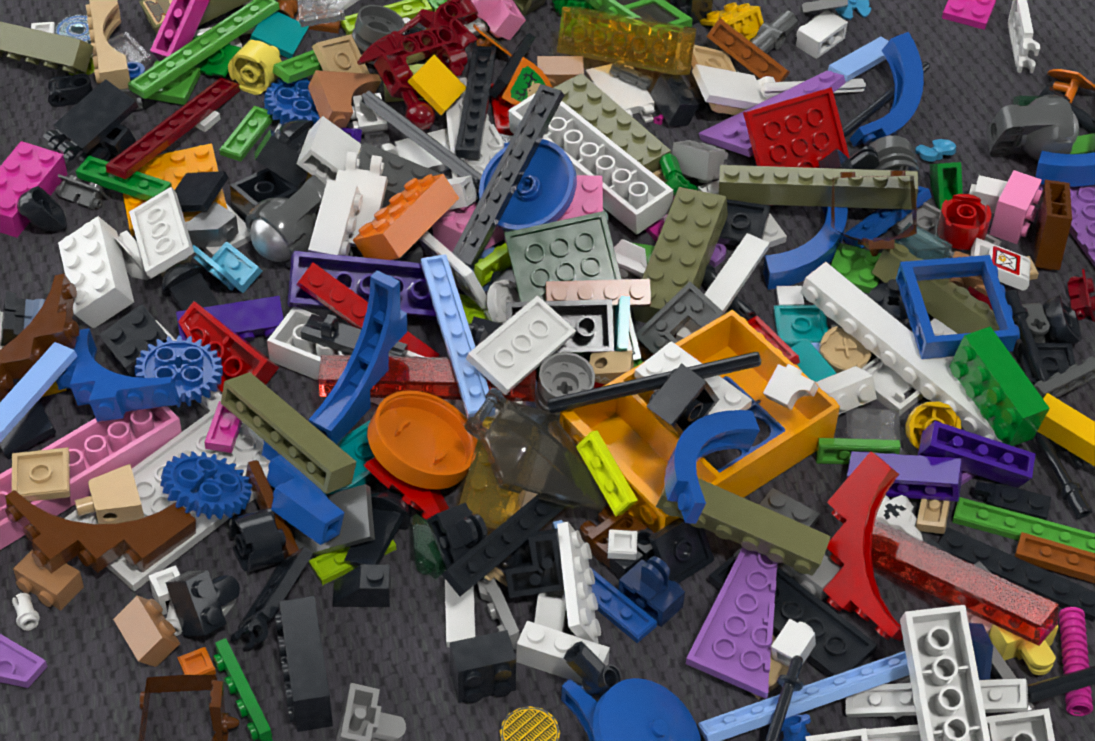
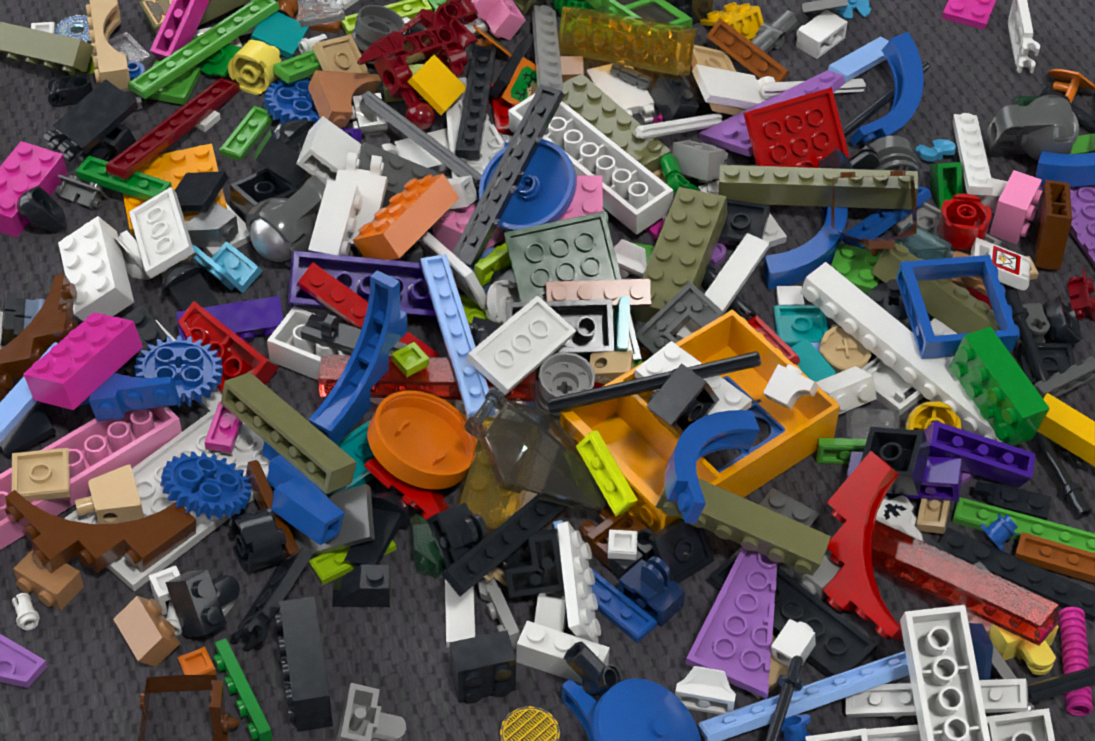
none -> dark pink brick [23,312,143,410]
none -> white pin [298,34,327,54]
none -> lime plate [392,342,429,377]
none -> light grey plate [532,5,564,94]
none -> white axle [635,114,722,139]
none -> white slope [675,666,736,715]
none -> black brick [860,427,930,495]
none -> white plate [952,113,993,196]
none -> blue brick [980,514,1018,551]

